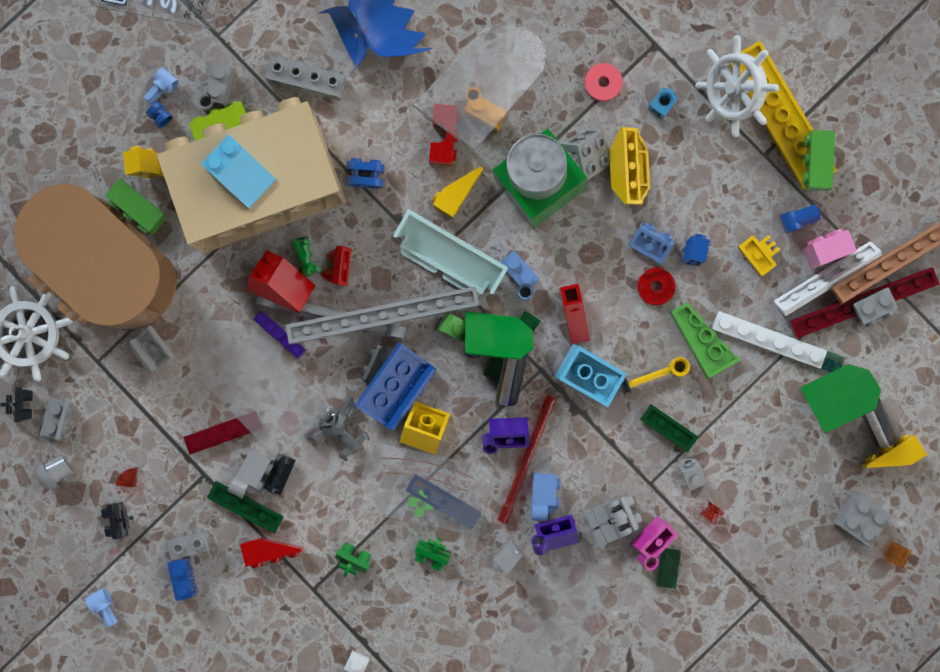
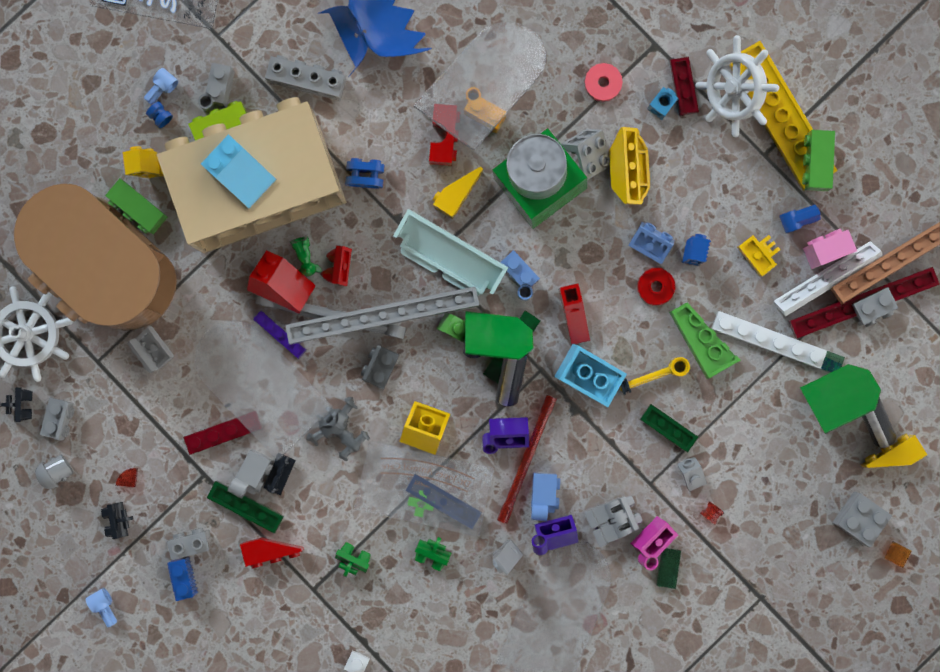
blue bracket [354,342,436,431] -> none
none -> dark red tile [669,56,699,116]

